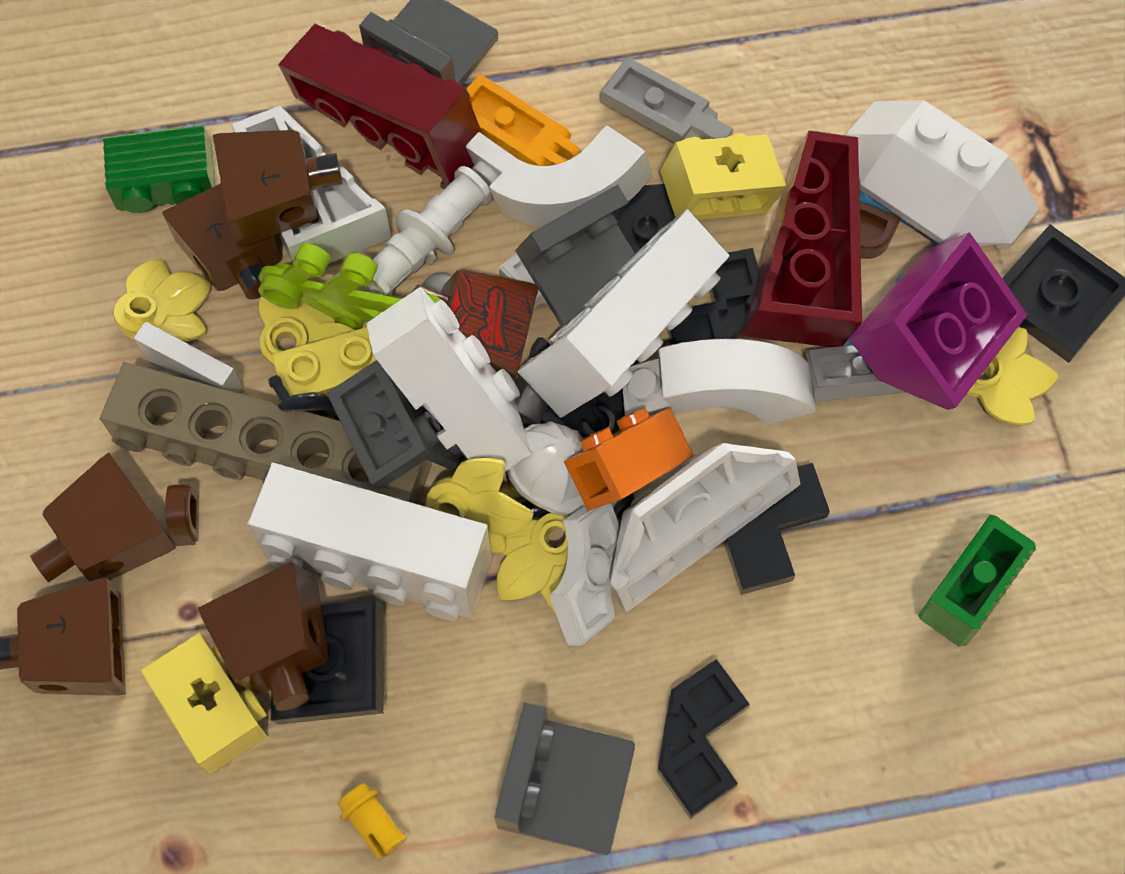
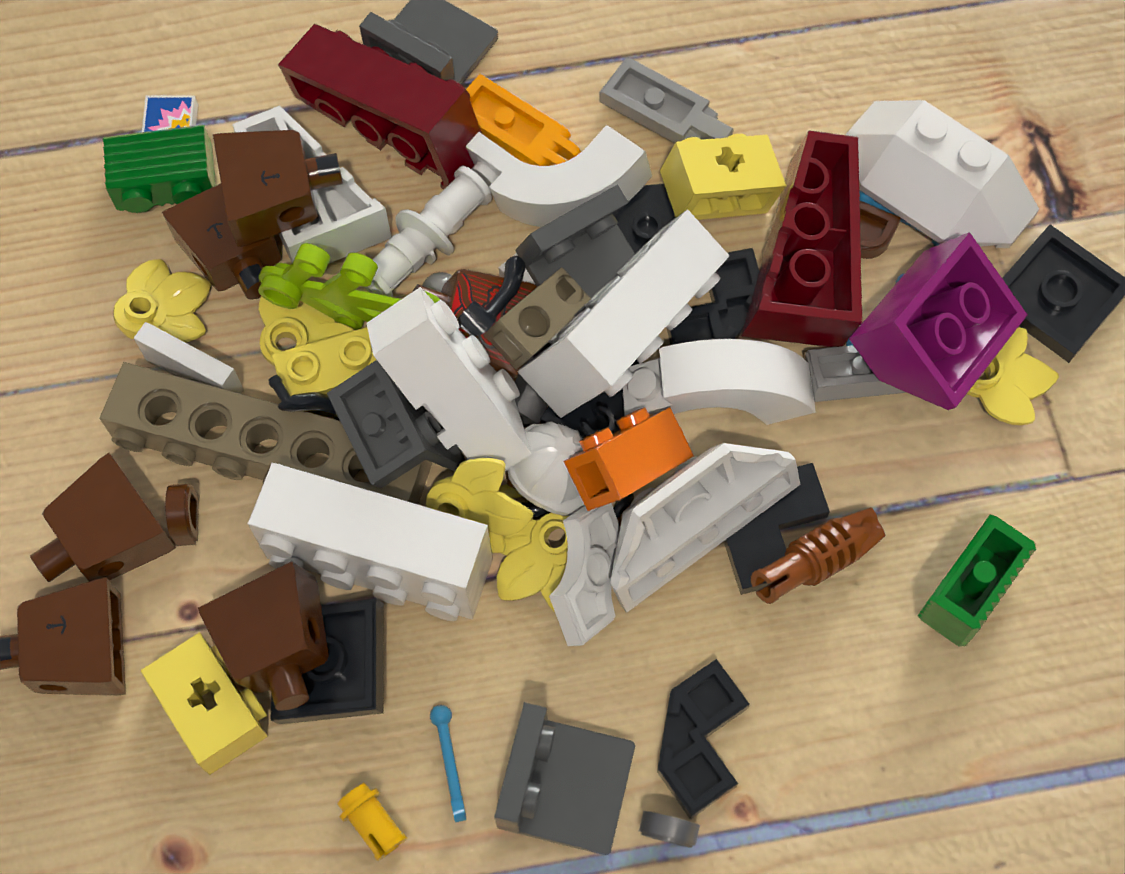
none -> tile [142,95,198,132]
none -> dark azure hinge [430,705,467,823]
none -> black piece [458,256,526,337]
none -> dark tan leg [484,267,591,370]
none -> flat silver tile [639,811,700,848]
none -> dark orange hinge [751,507,886,604]

